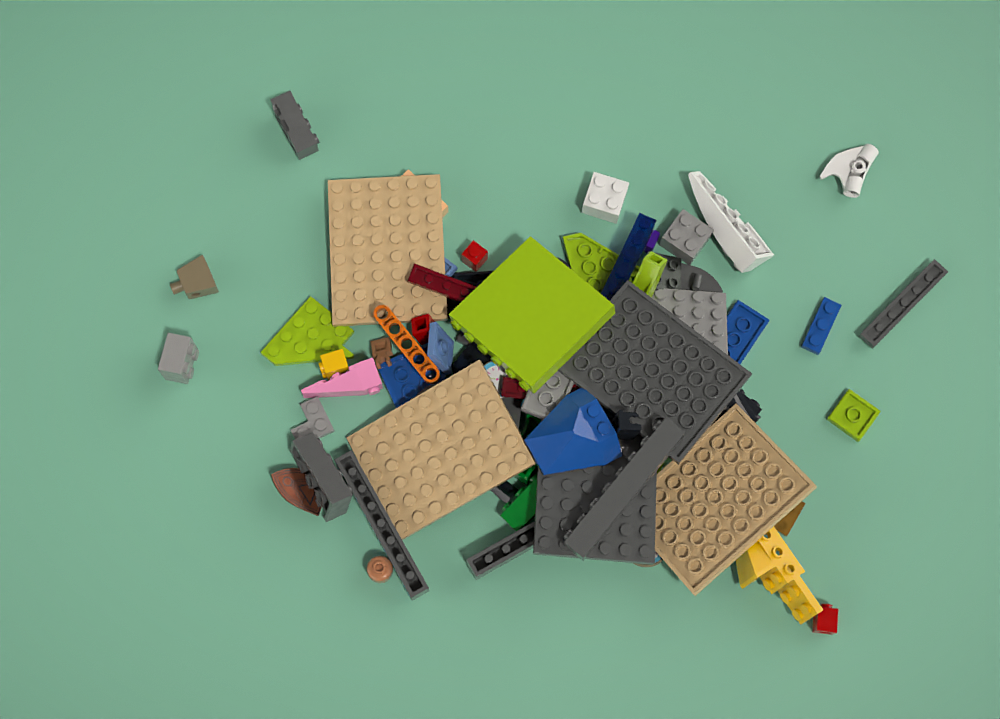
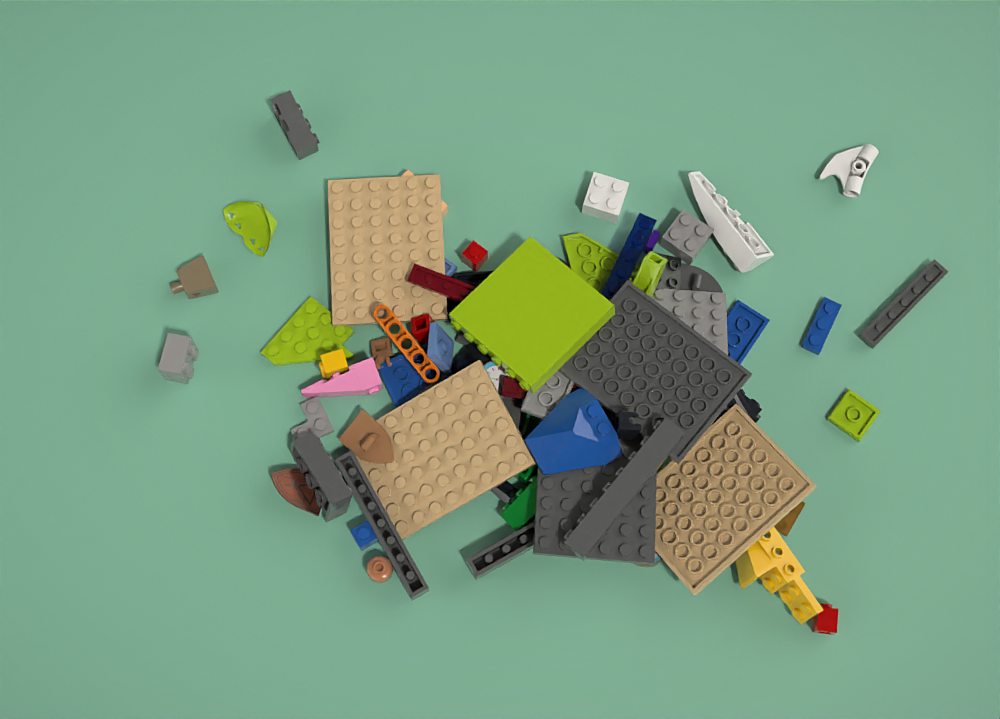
none -> lime piece [223,201,278,257]
none -> medium nougat shield [338,410,394,464]
none -> blue brick [350,521,379,551]

